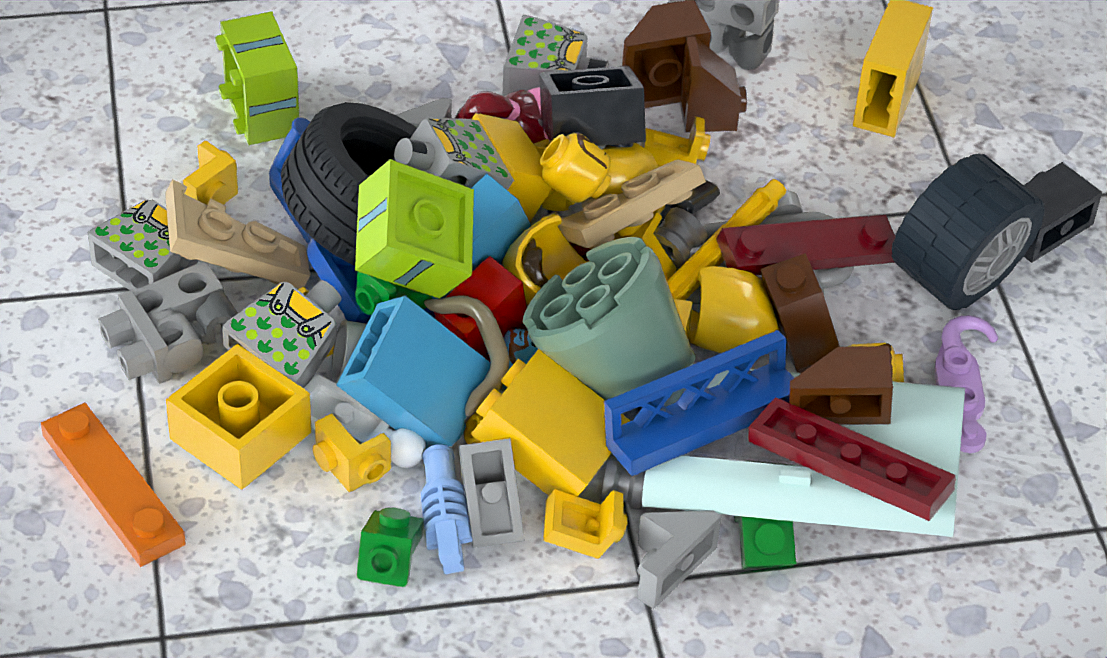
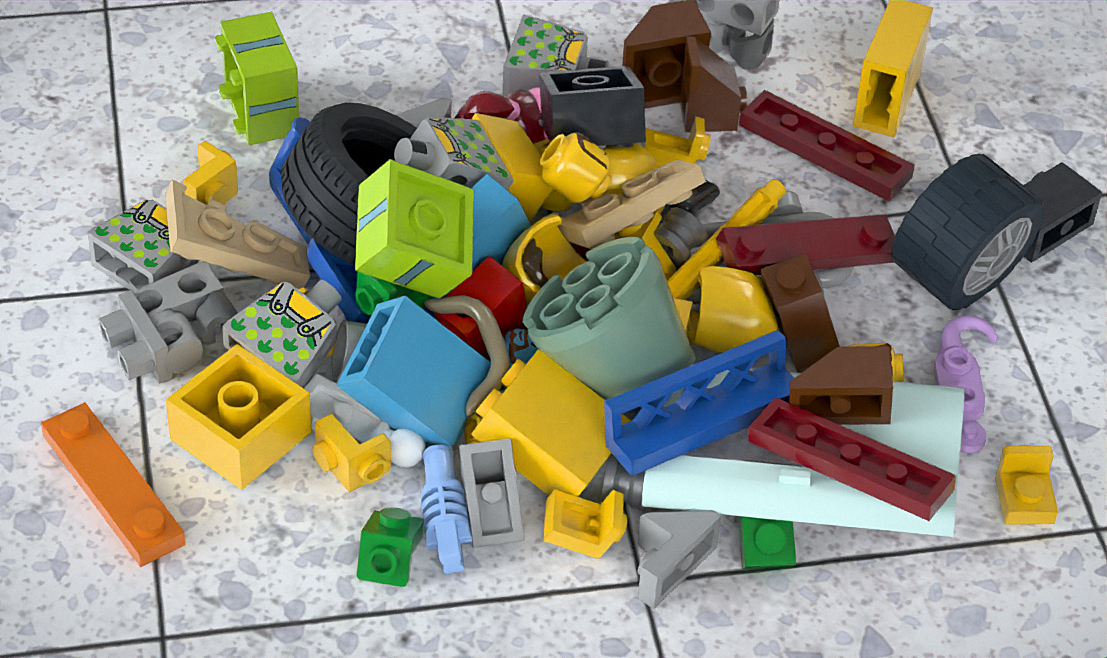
none -> dark red plate [739,90,915,202]
none -> yellow bracket [995,445,1058,525]

